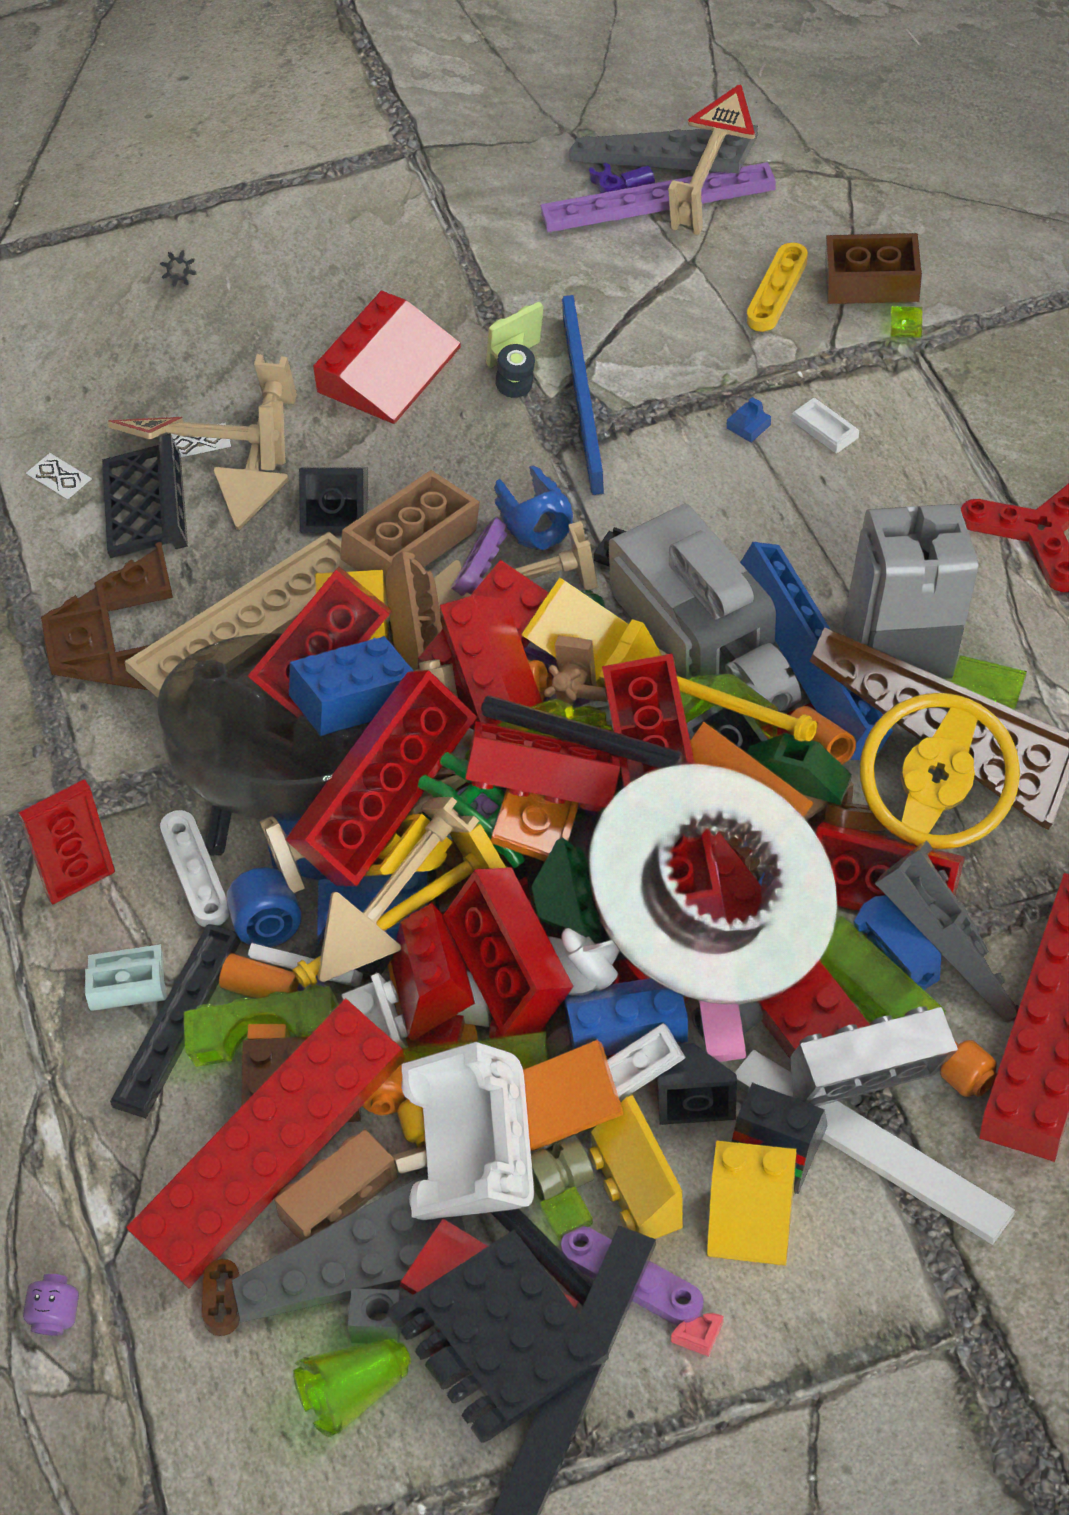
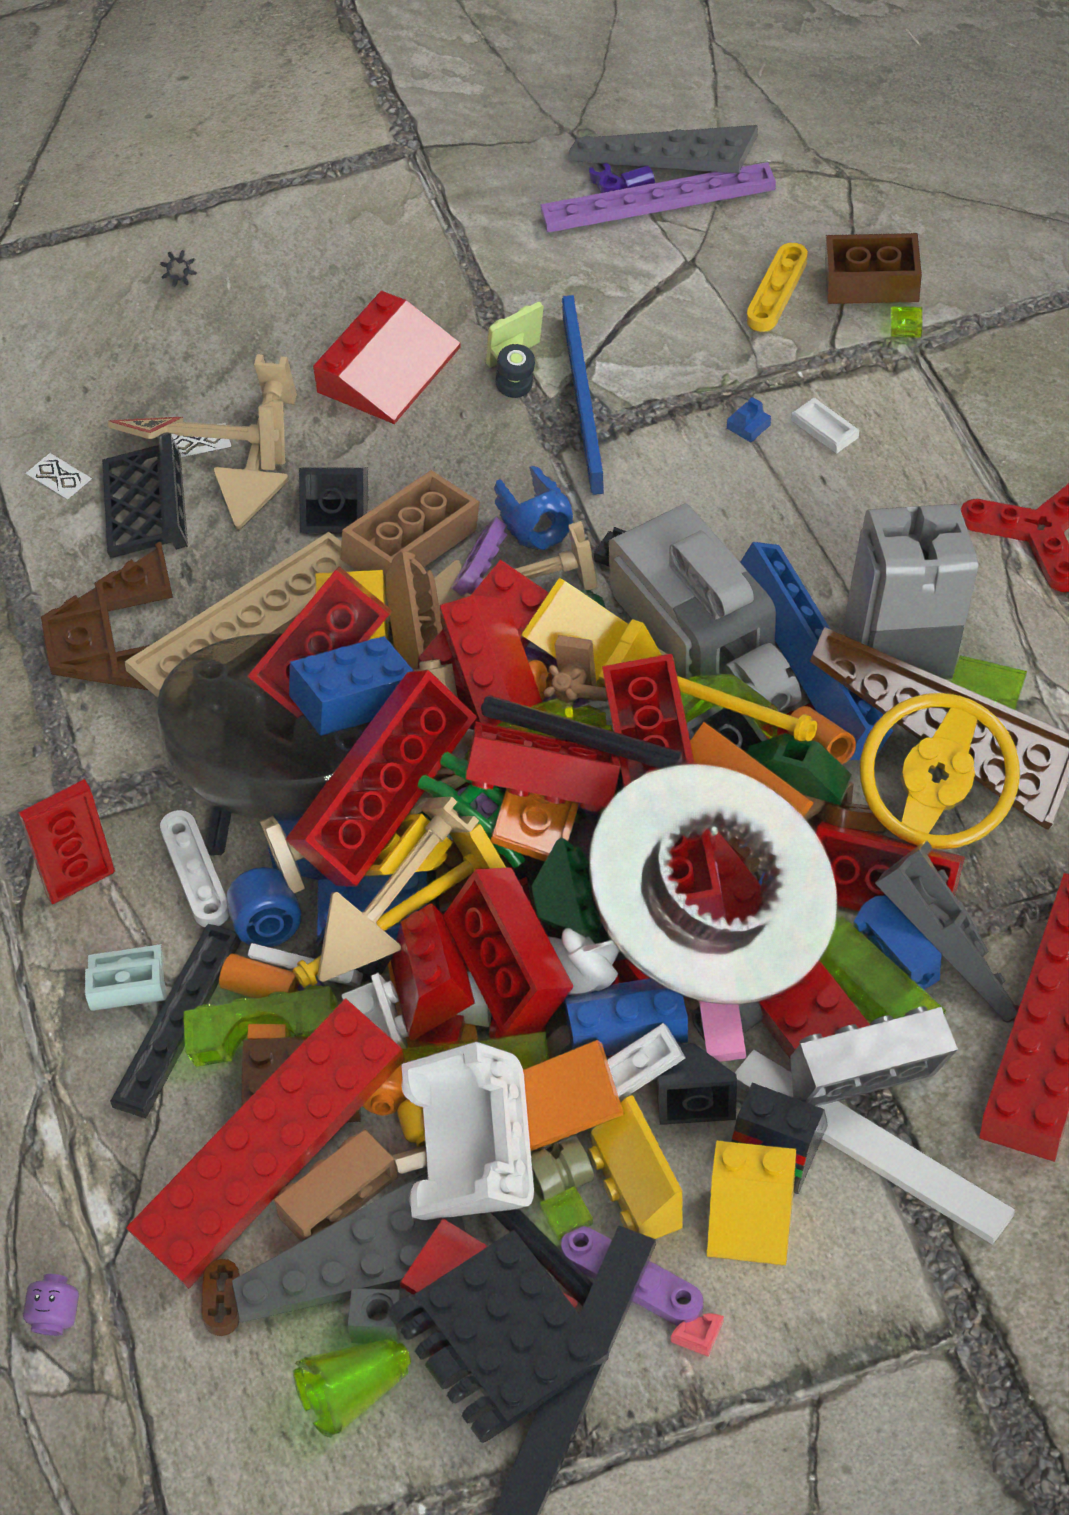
tan piece [668,84,755,235] -> none
orange head [940,1040,997,1097] -> none

